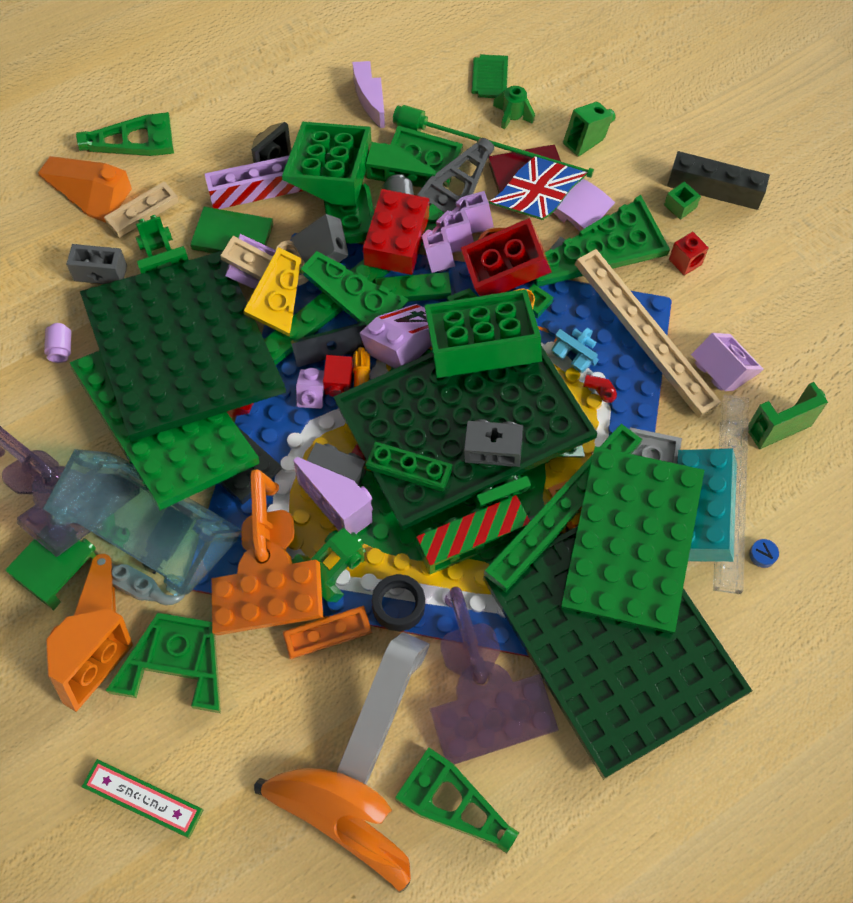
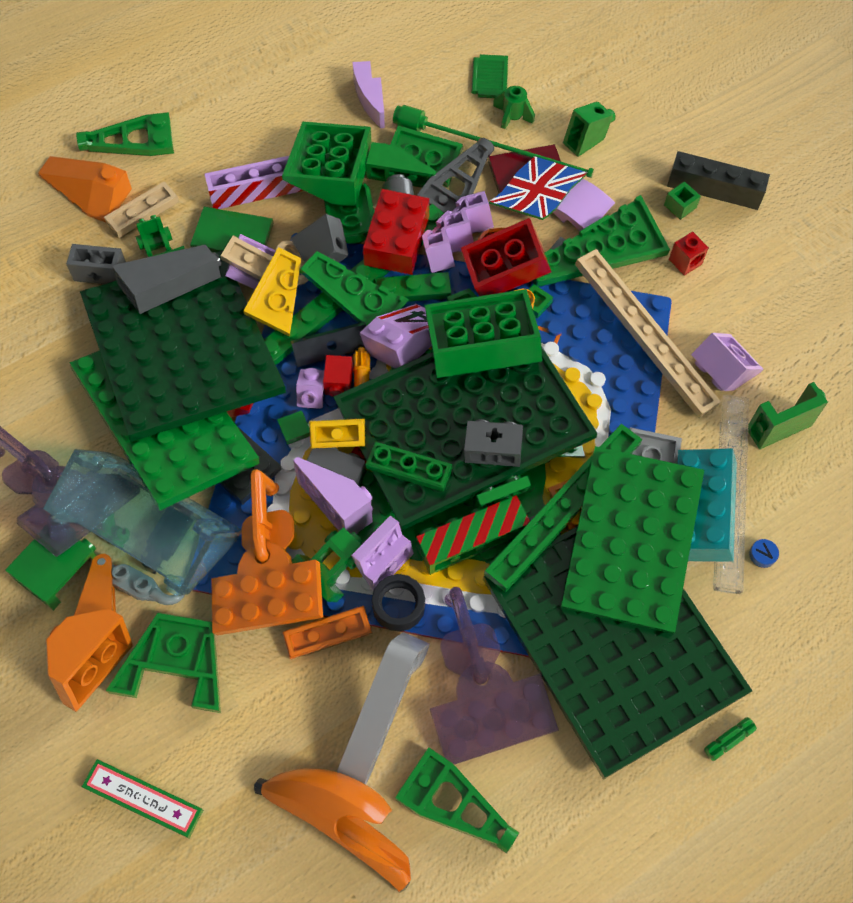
lavender brick [44,323,71,363] -> none
pearl dark grey slope [251,122,292,163] -> none
medium azure hips [551,328,599,373] -> none
red arm [583,374,617,403] -> none
none -> dark grey slope [112,245,221,314]
none -> green tile [277,410,310,445]
none -> yellow slope [309,418,365,448]
none -> lavender slope [352,516,414,590]
none -> green axle [704,717,757,761]

